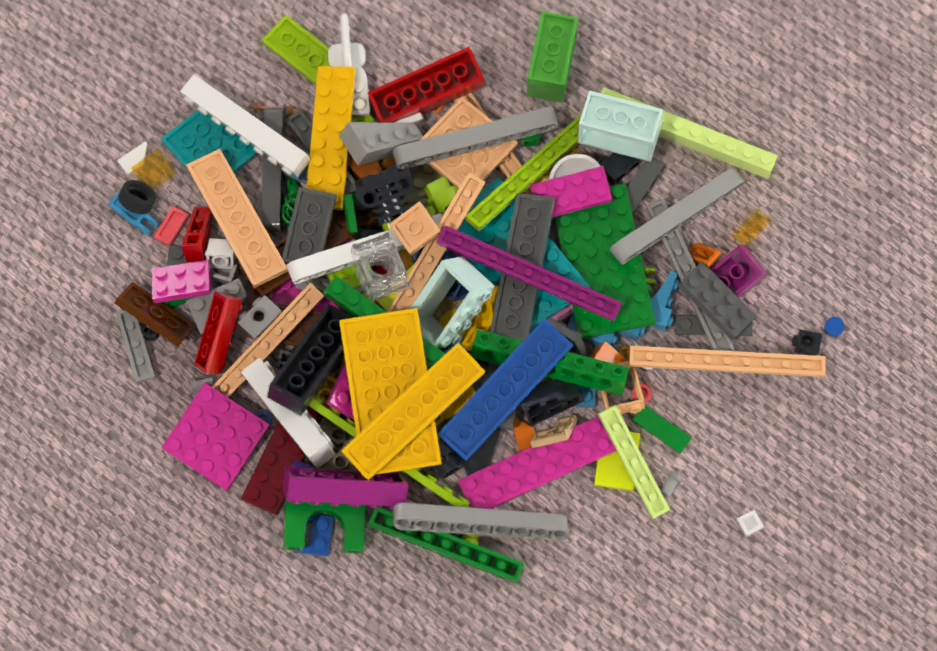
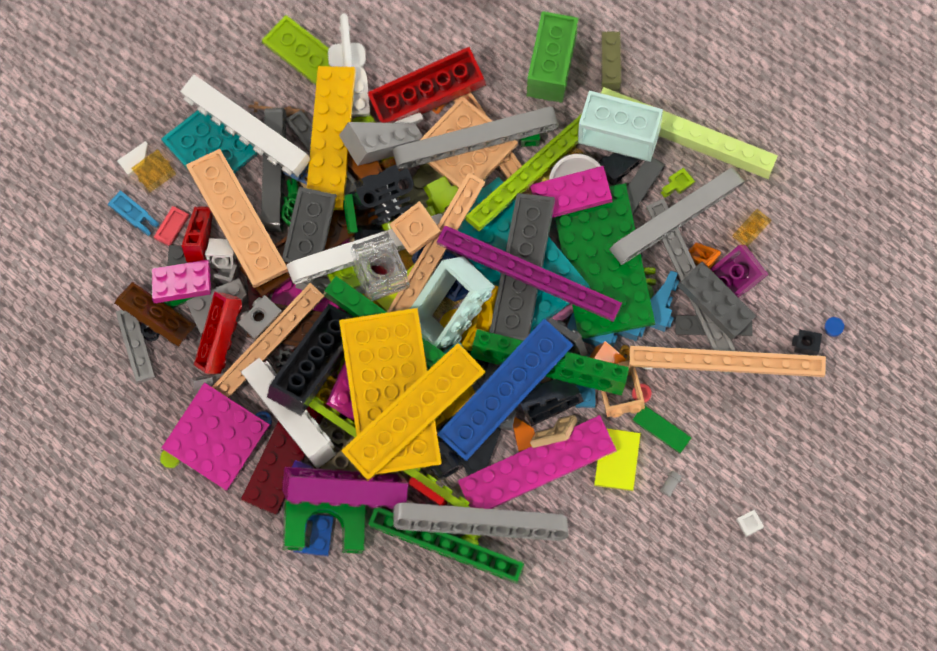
black tyre [118,180,157,215] -> none
yellowish green tile [597,405,670,519] -> none
none -> lime tile [160,450,180,468]
none -> red tile [408,477,448,506]
none -> olive brick [601,32,621,91]
none -> lime plate [660,167,695,198]

